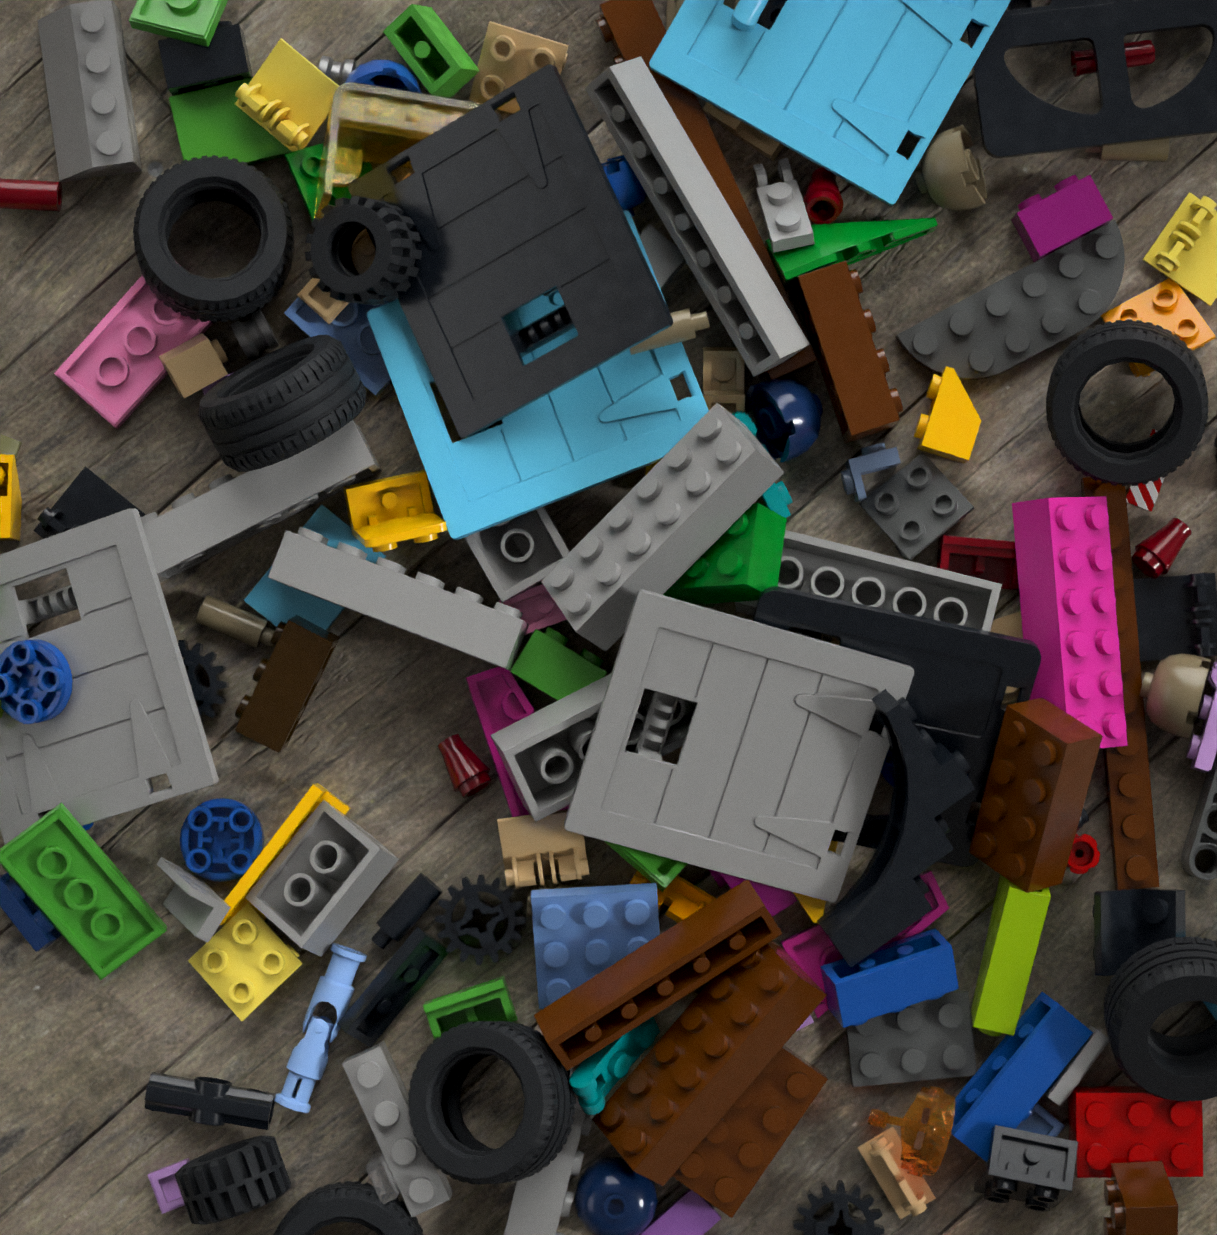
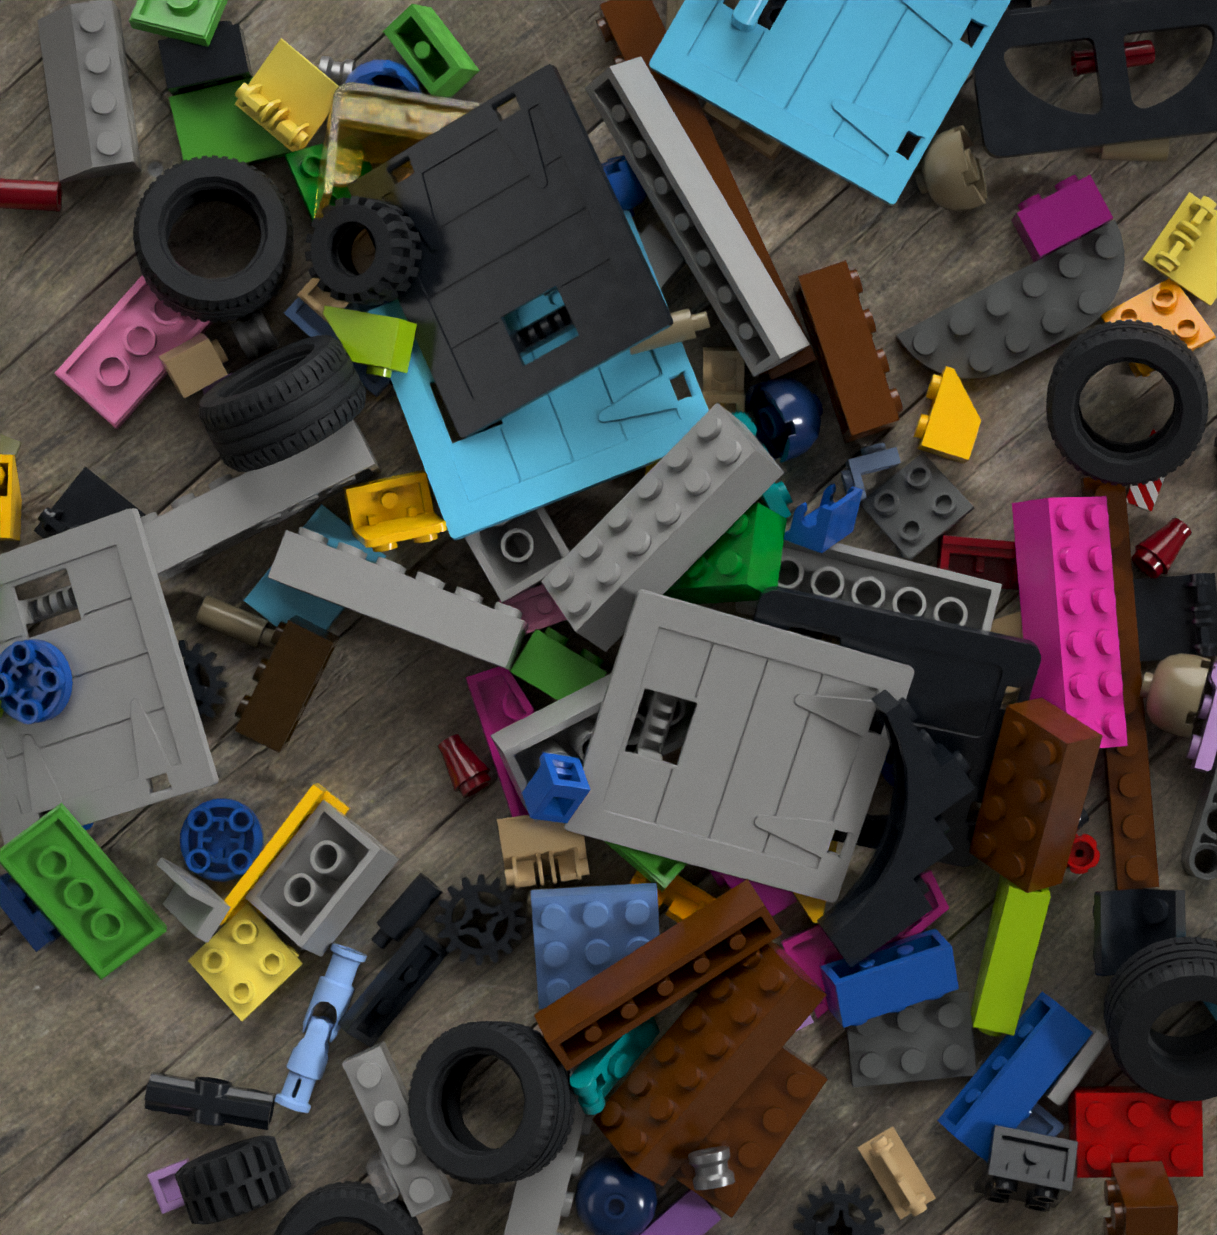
bright green hinge [423,976,518,1040] -> none
tan hinge [469,21,569,114] -> none
light grey hinge [753,158,815,253] -> none
green wedge [764,218,938,291] -> none
dark red cone [803,167,844,224] -> none
clear orange helmet [868,1086,955,1177] -> none
none -> lime slope [323,305,417,378]
none -> blue brick [522,752,591,823]
none -> flat silver wheel [688,1146,735,1190]
none -> blue hinge [784,484,863,553]

